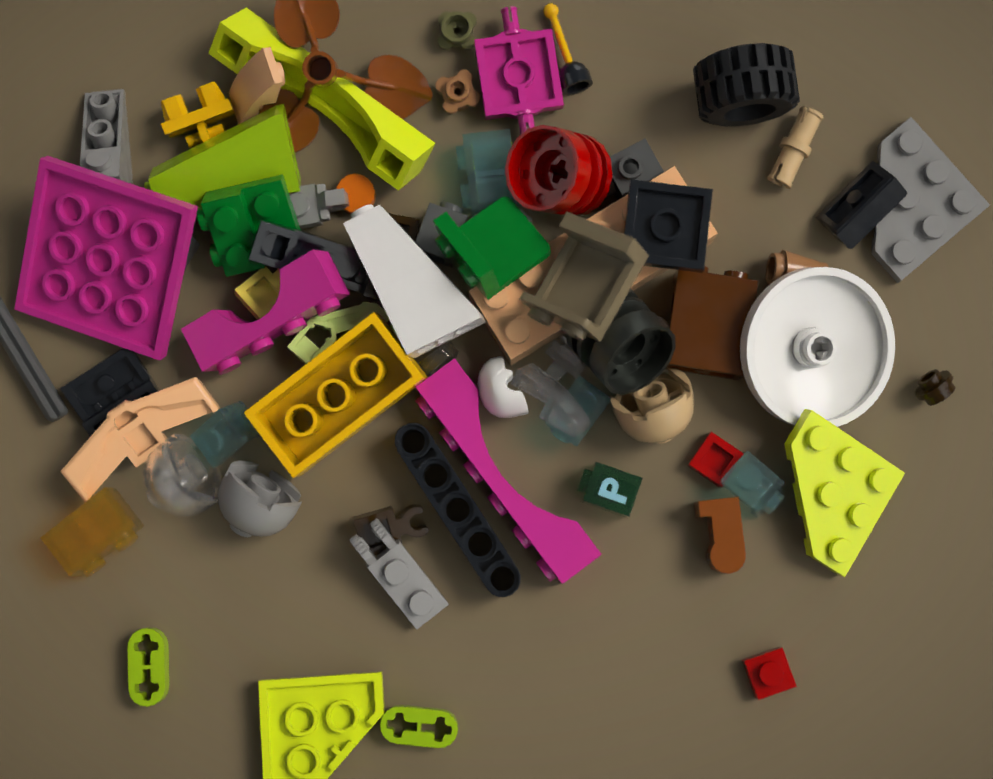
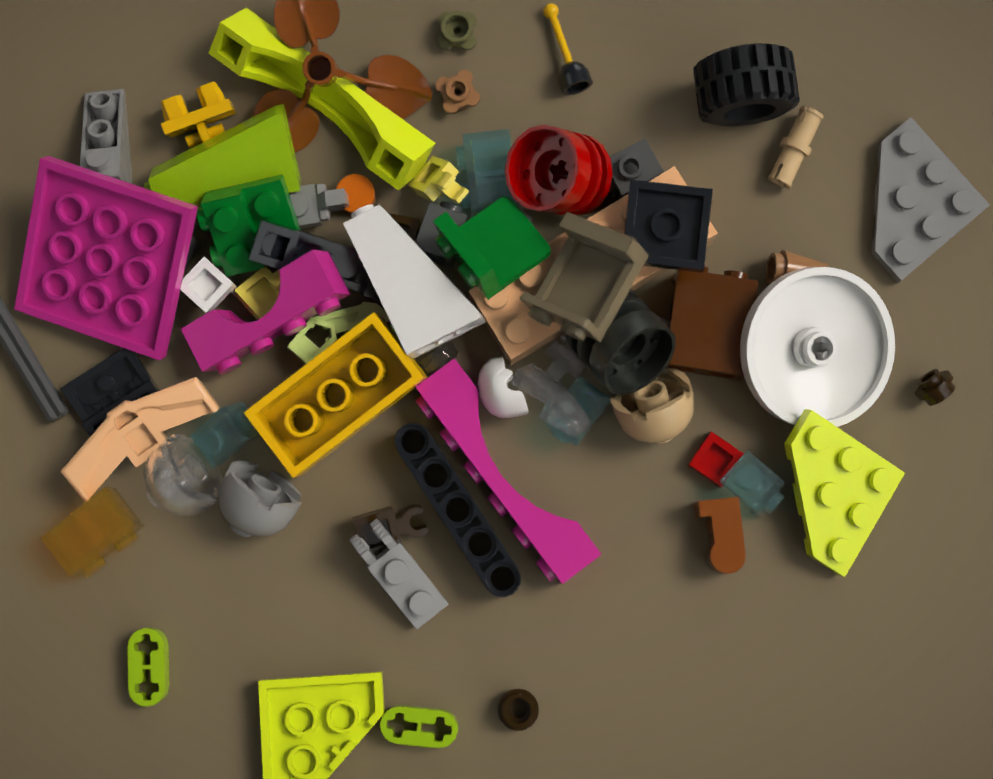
light nougat slope [228,47,285,124] -> none
dark pink plate [474,6,564,135] -> none
clear green brick [577,462,643,518] -> none
red plate [742,647,797,700] -> none
black slope [815,161,907,249] -> none
none -> white panel [180,257,237,313]
none -> light yellow plate [408,156,469,204]
none -> dark brown plate [498,689,539,731]

